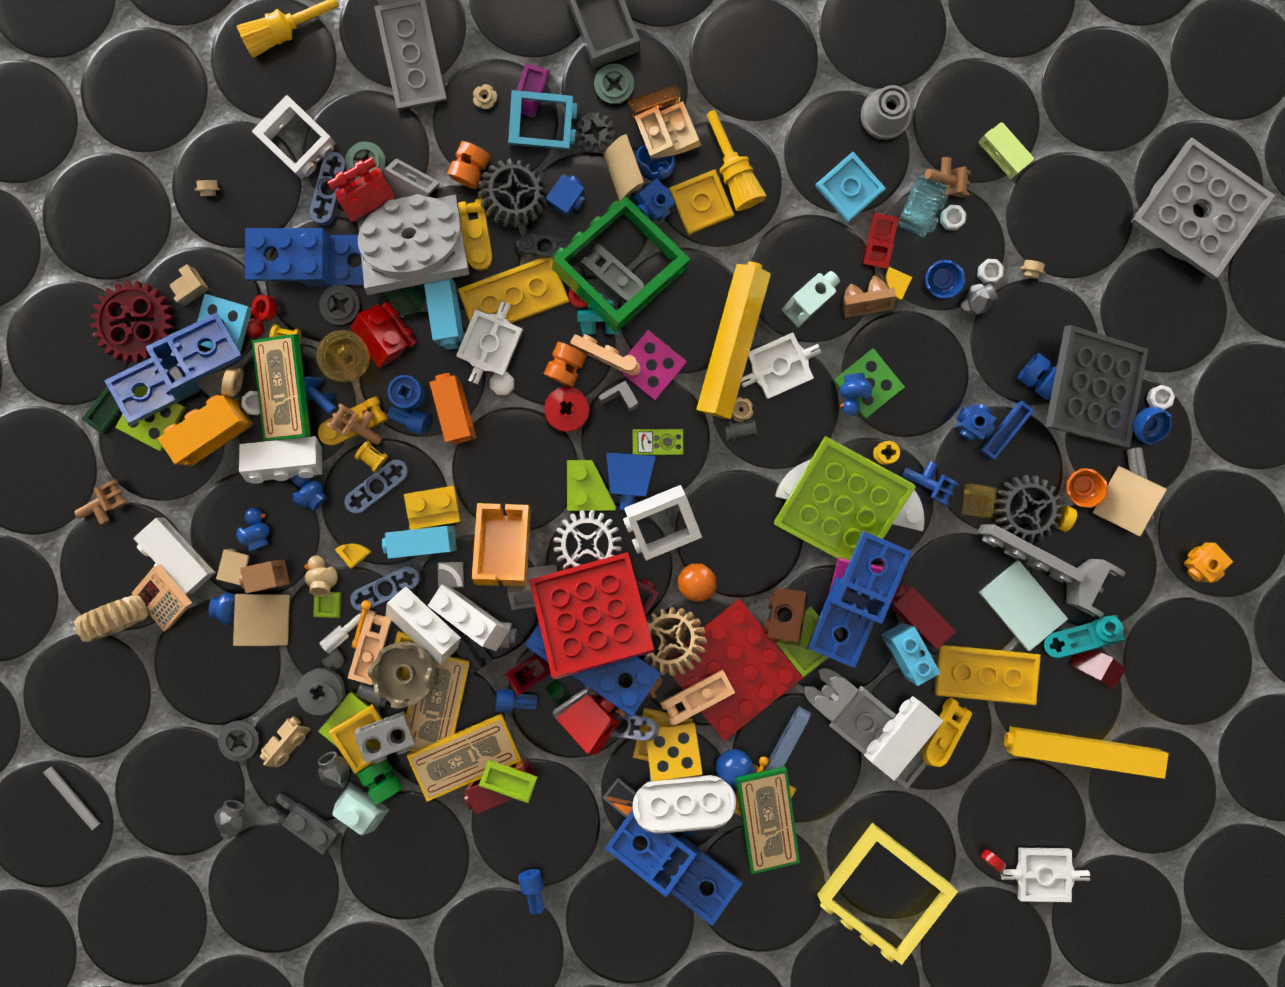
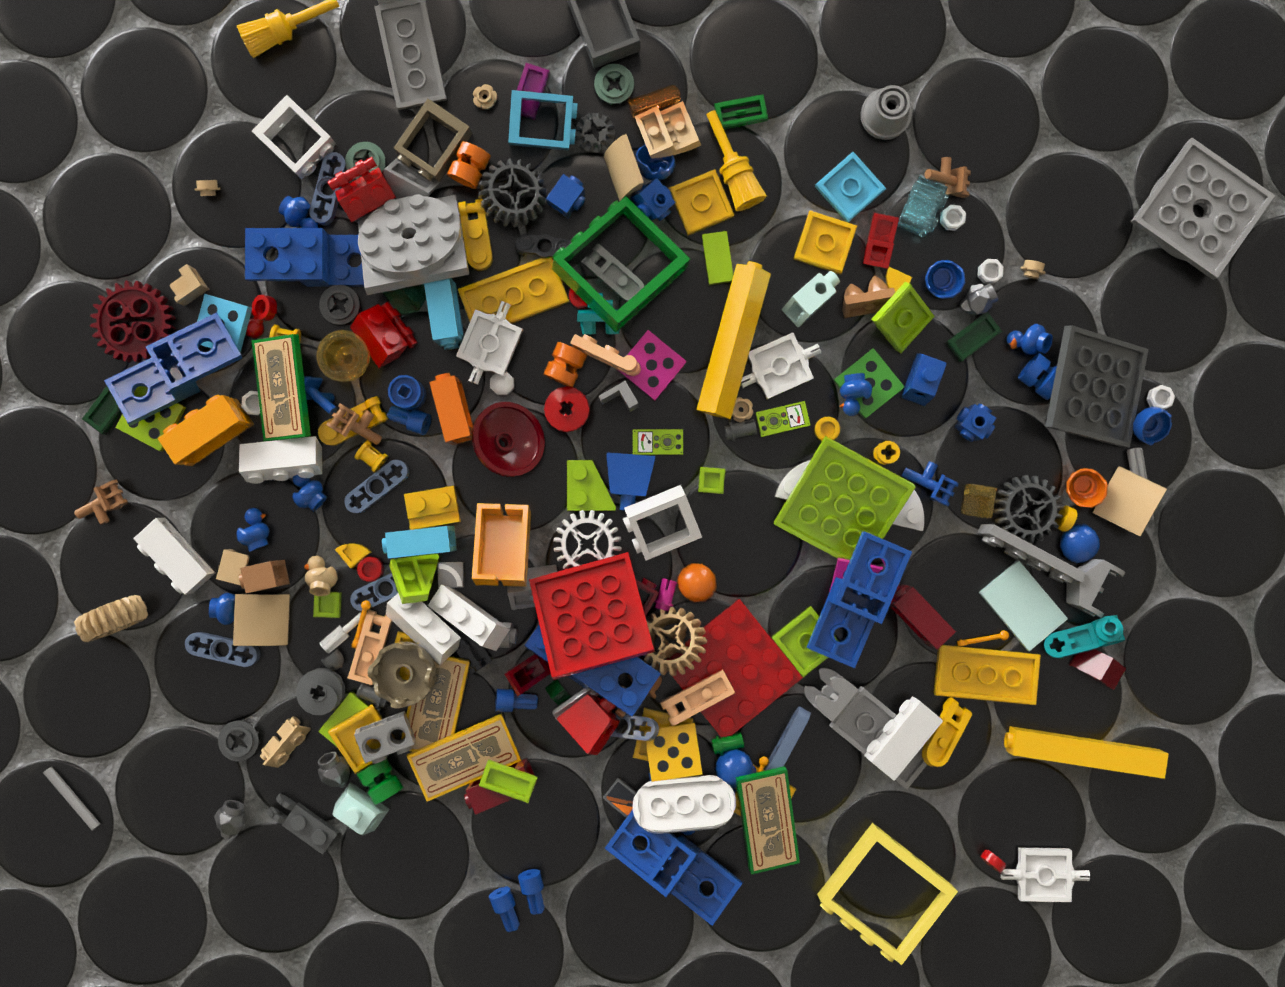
light nougat tile [132,564,192,631] -> none
tan tile [221,367,244,397] -> none
reddish brown brick [764,587,808,646] -> none
medium azure window [881,623,940,686] -> none
yellowish green panel [978,122,1034,179] -> none
blue piece [979,401,1035,460] -> none
light orange brick [1183,543,1233,583] -> none
none -> sand blue beam [185,632,260,667]
none -> blue animal [279,196,318,228]
none -> red tile [357,557,384,582]
none -> lime wing [389,554,439,604]
none -> dark tan window [394,98,473,182]
none -> dark red dish [472,402,545,477]
none -> blue piece [489,887,520,932]
none -> dark pink pin [654,578,677,611]
none -> lime tile [698,467,725,494]
none -> lime tile [702,231,733,285]
none -> green pin [711,732,744,756]
none -> green tile [714,94,768,129]
none -> tile [755,401,810,437]
none -> yellow tile [793,210,857,275]
none -> yellow tile [814,417,840,441]
none -> lime tile [871,282,935,353]
none -> blue torso [901,353,946,406]
none -> dark green tile [945,312,1002,362]
none -> light orange hinge [957,630,1009,646]
none -> blue animal [1007,324,1053,355]
none -> blue hair [1060,523,1100,563]

